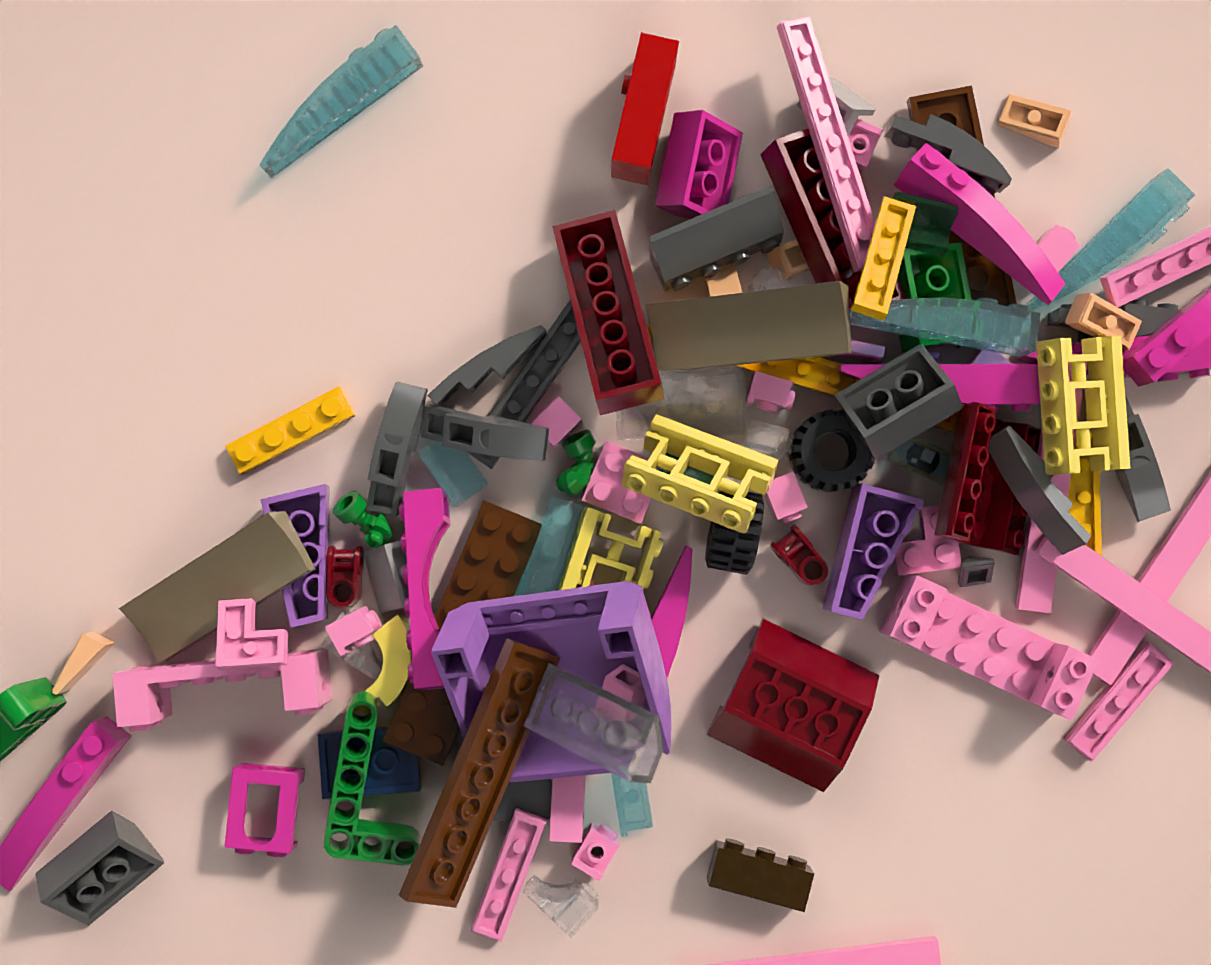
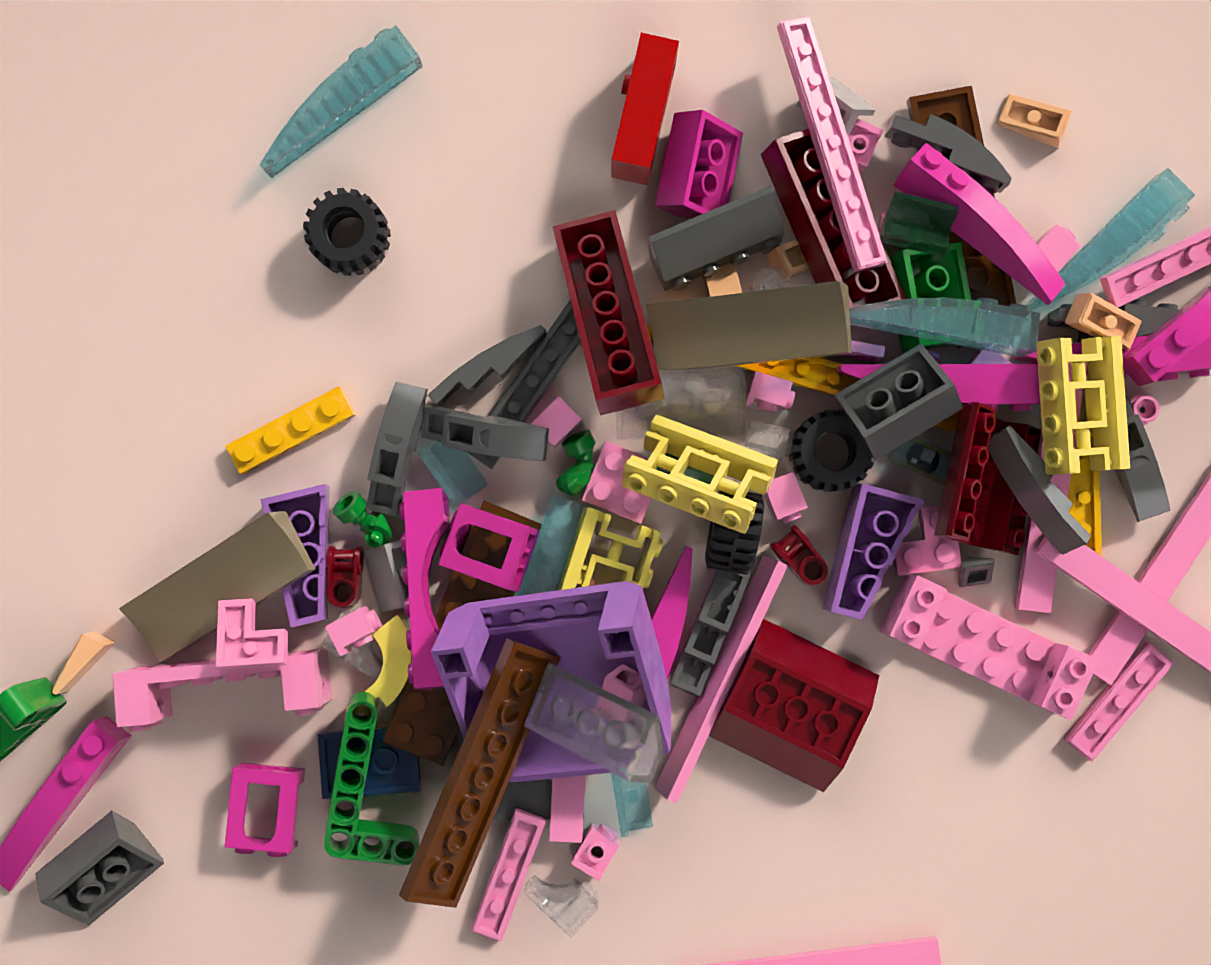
dark brown brick [706,838,814,912] -> none
yellow plate [851,196,916,321] -> none
none -> black tyre [303,188,391,276]
none -> dark pink panel [438,503,540,593]
none -> bright pink tile [654,555,787,803]
none -> dark grey slope [669,570,751,697]
none -> bright pink plate [1130,394,1160,426]

